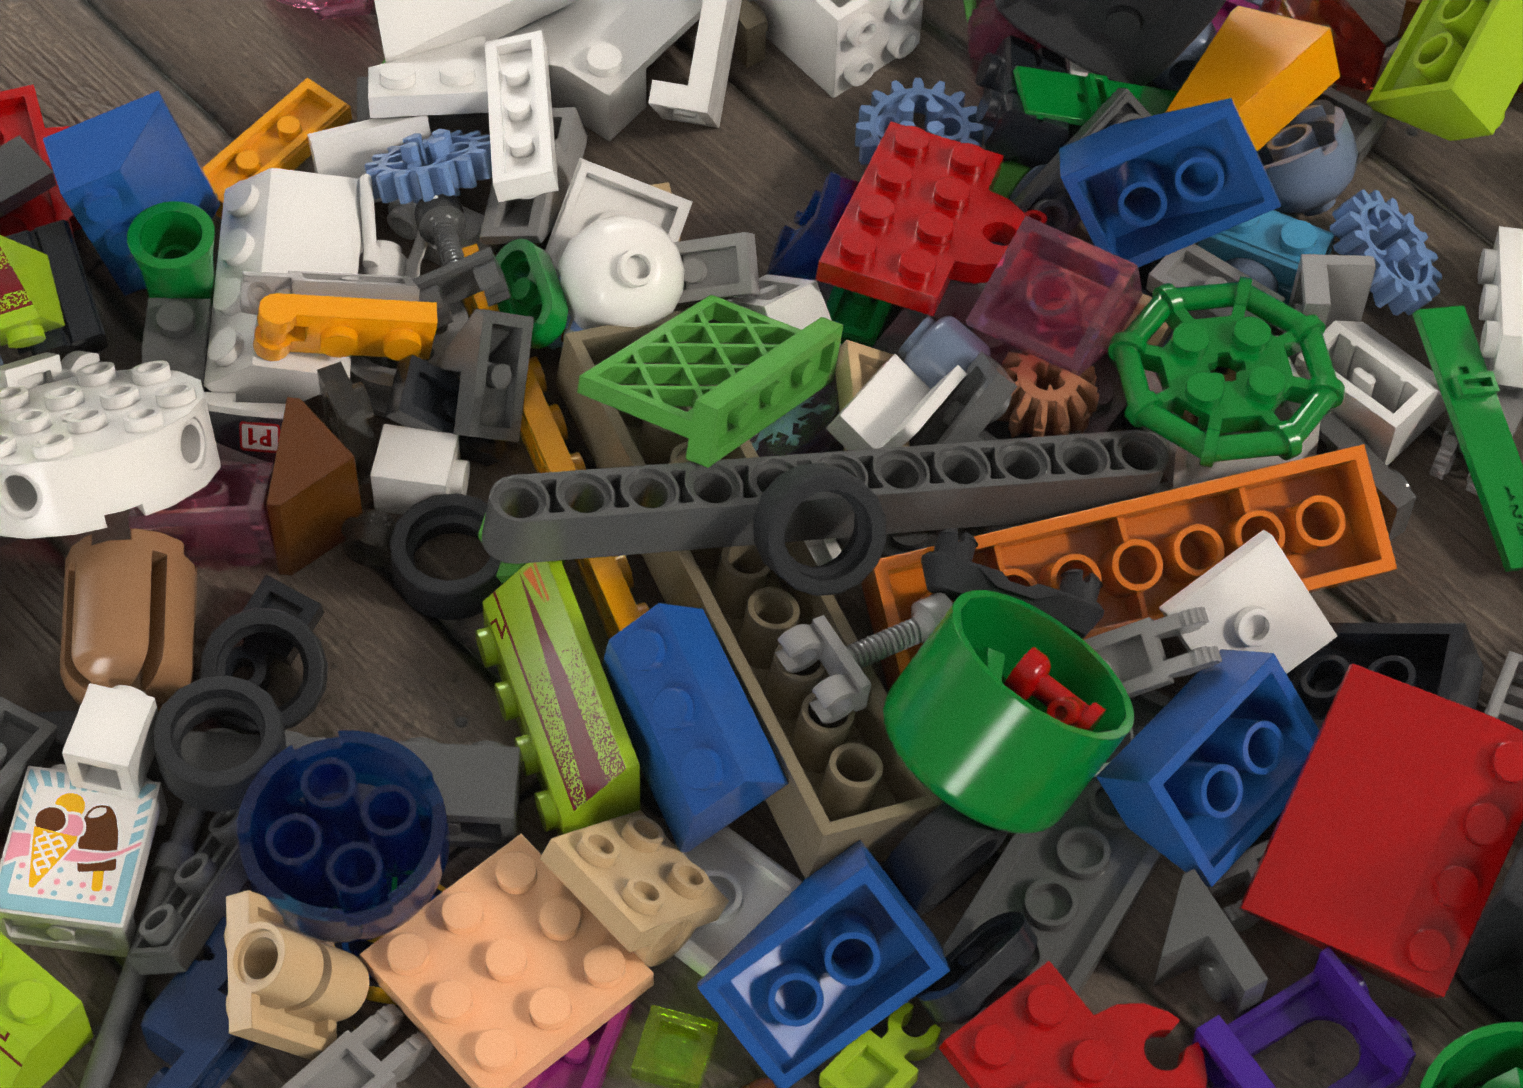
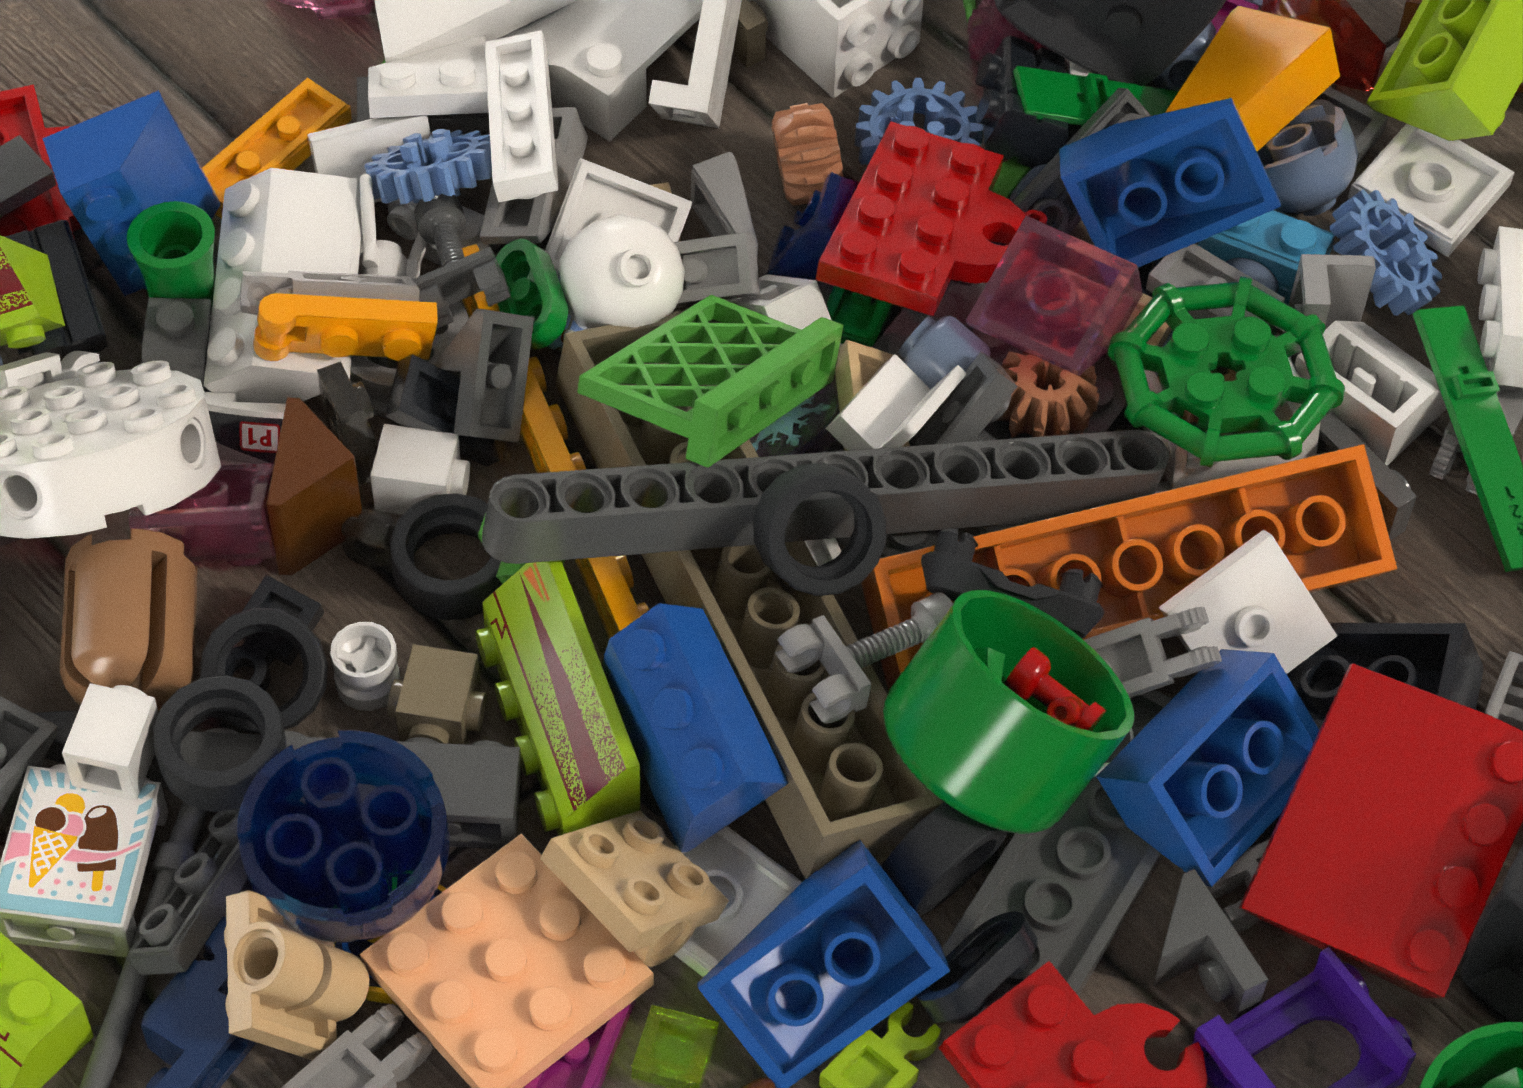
none -> white wheel [330,622,401,711]
none -> dark tan brick [387,644,487,745]
none -> light grey slope [690,152,758,257]
none -> nougat gear [771,103,845,206]
none -> white plate [1348,124,1515,257]

